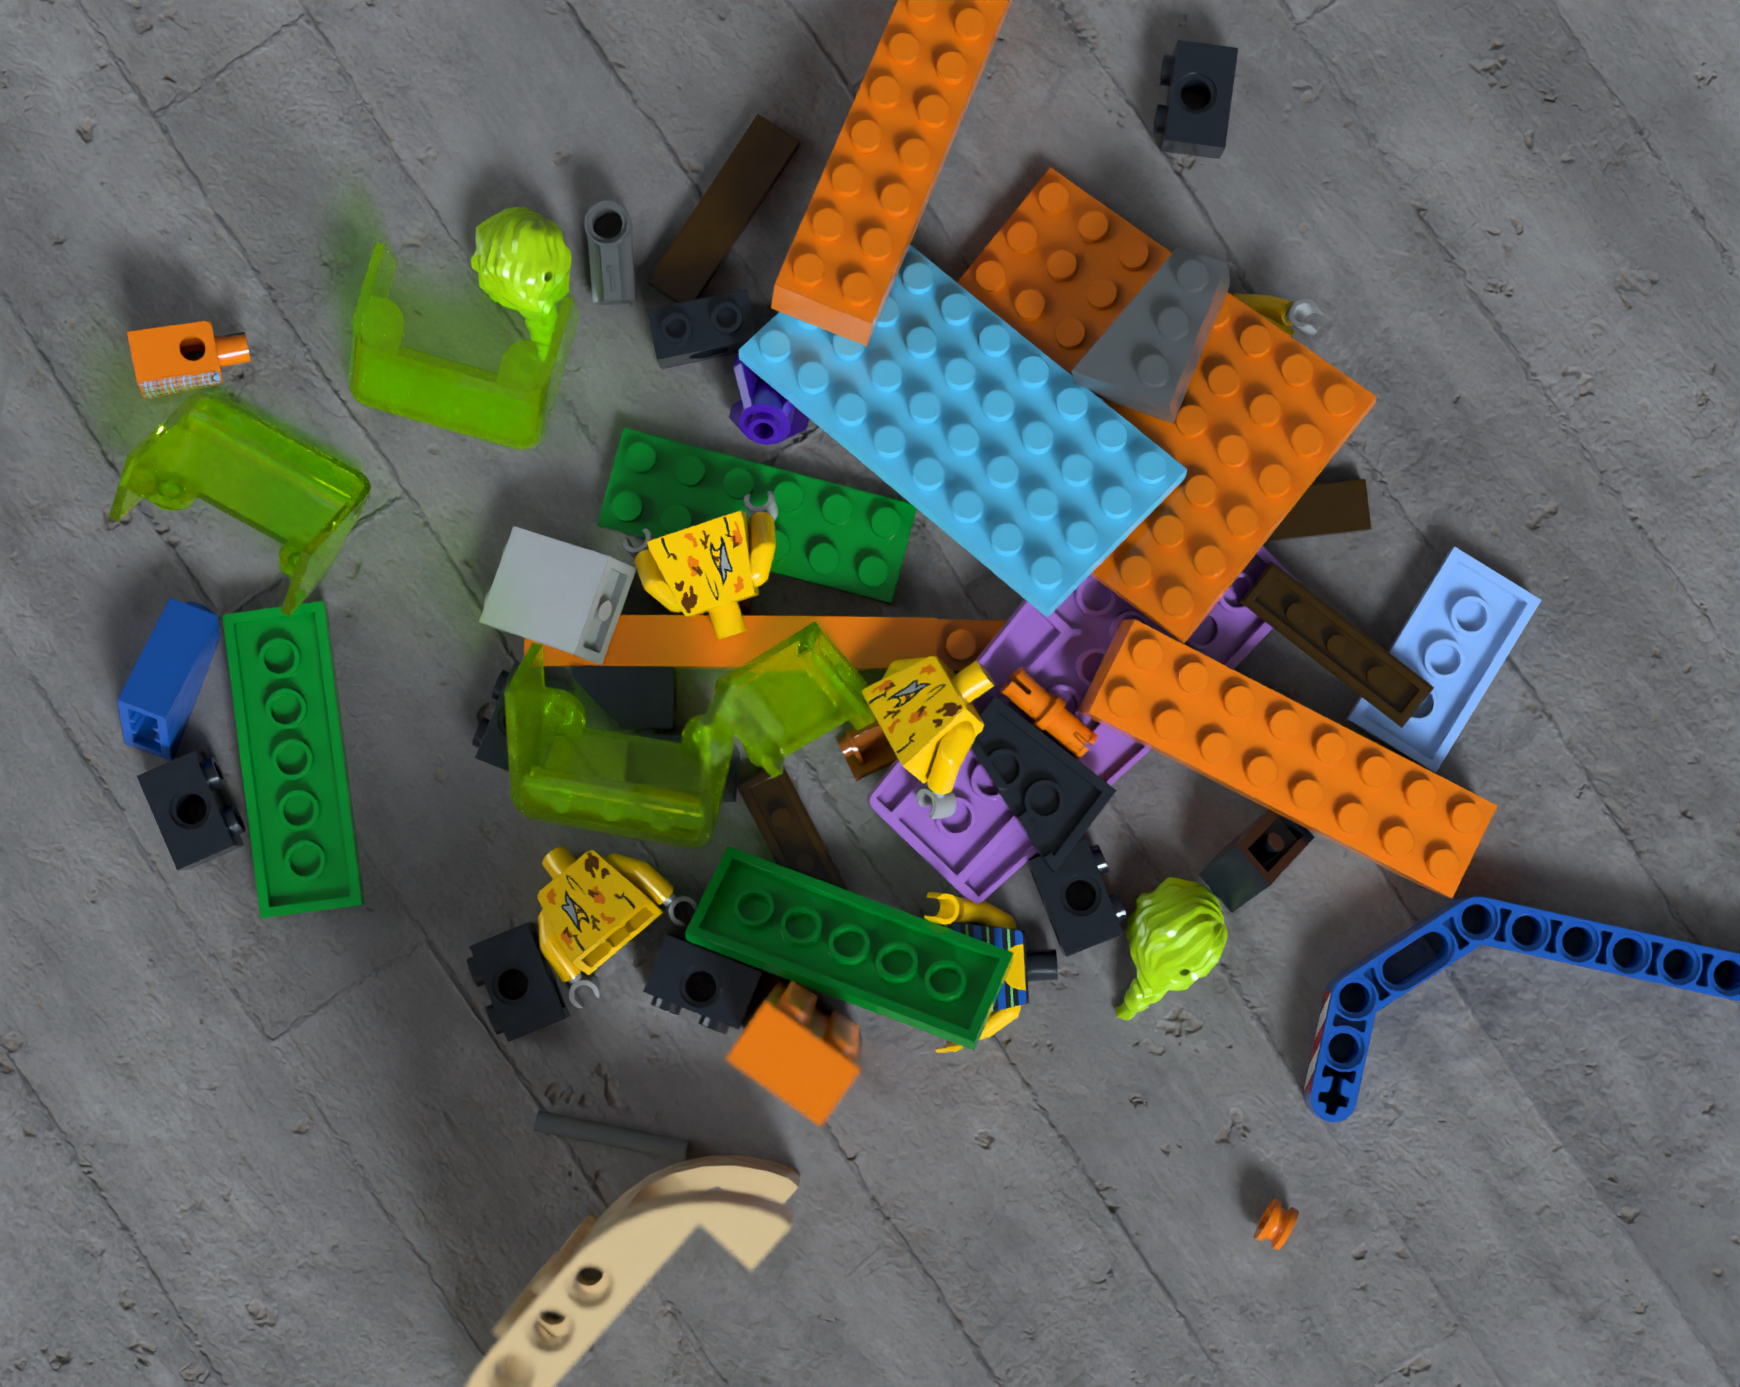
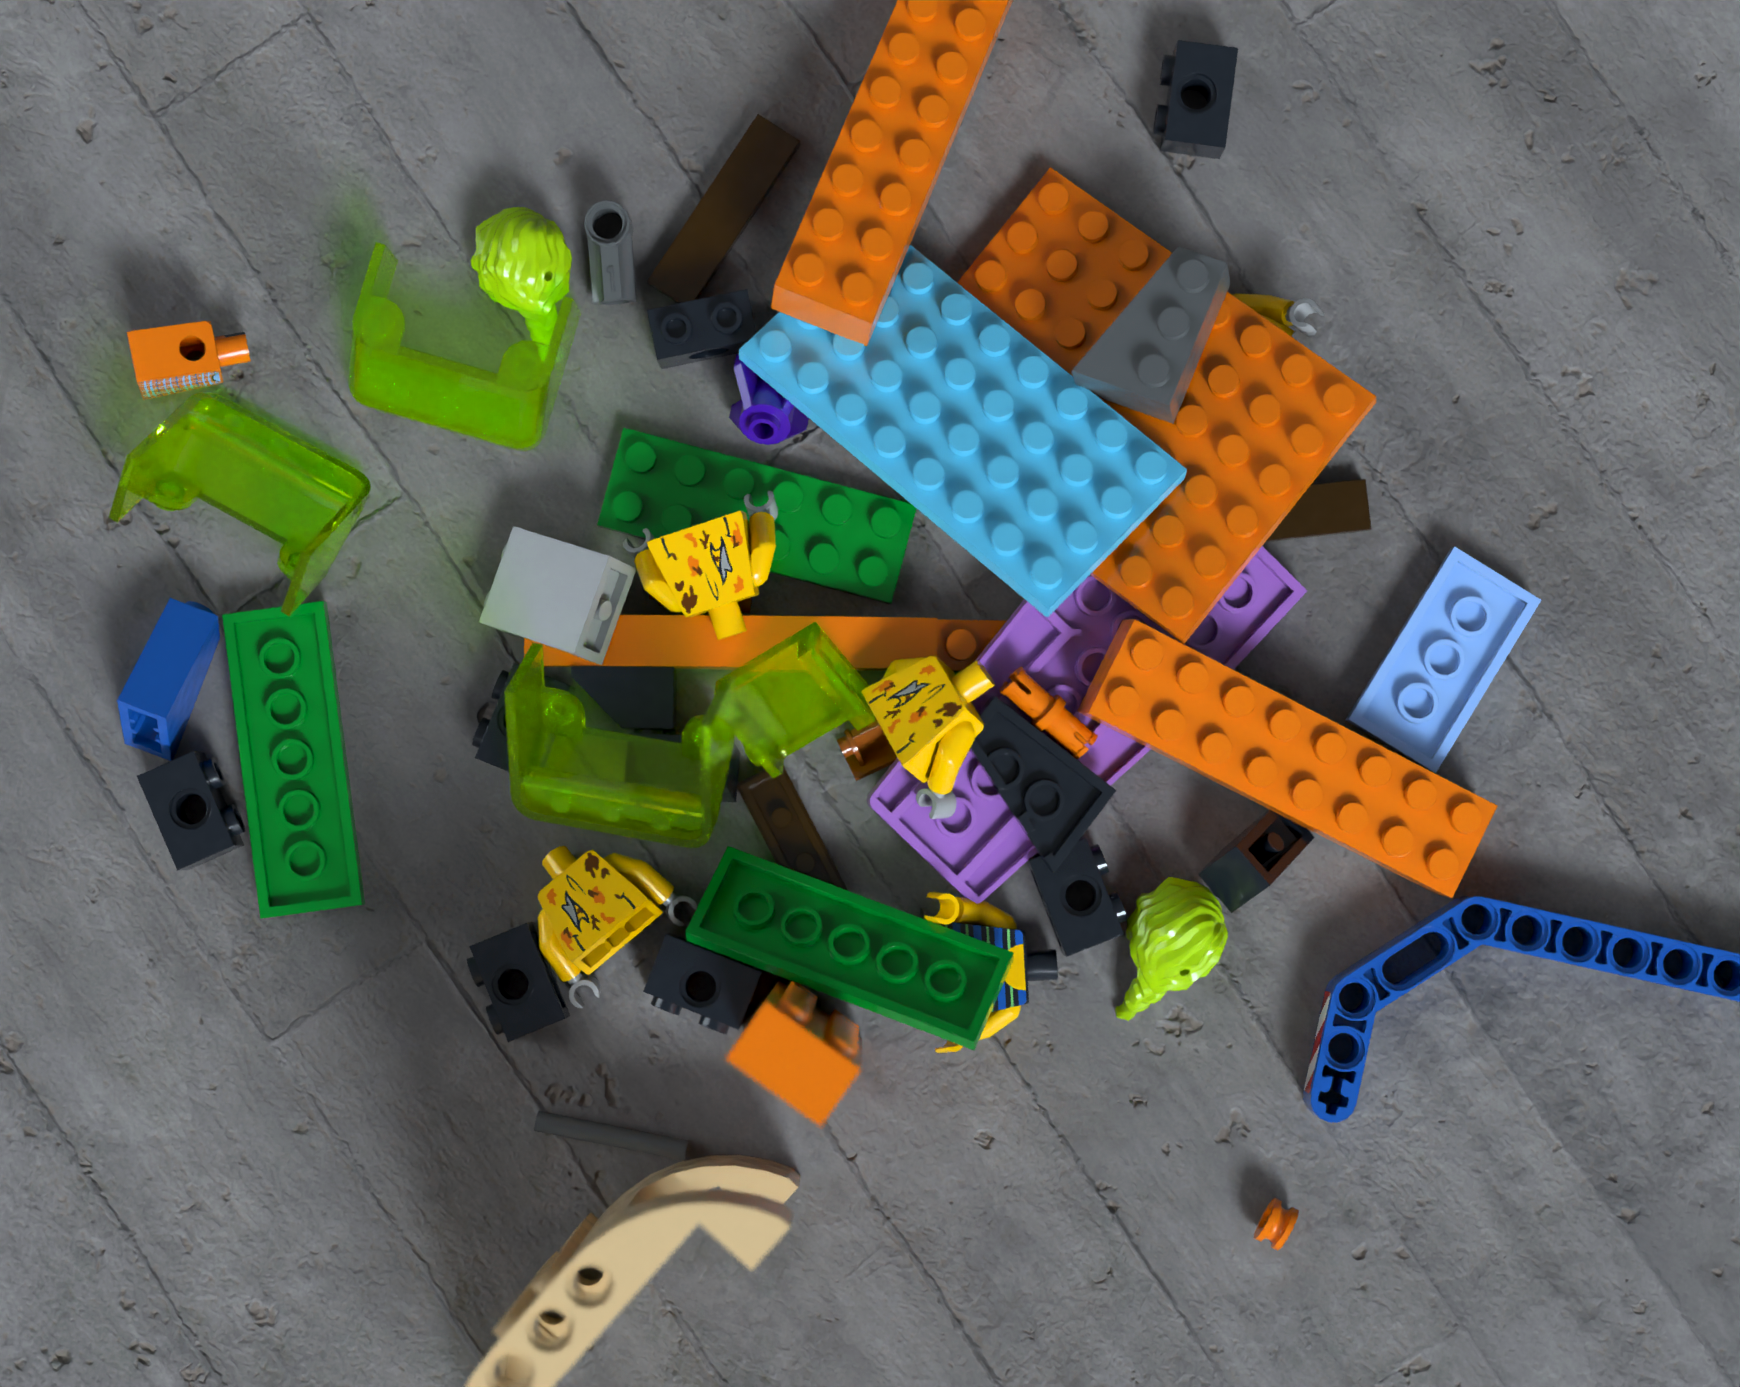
dark brown tile [1239,561,1434,728] -> none

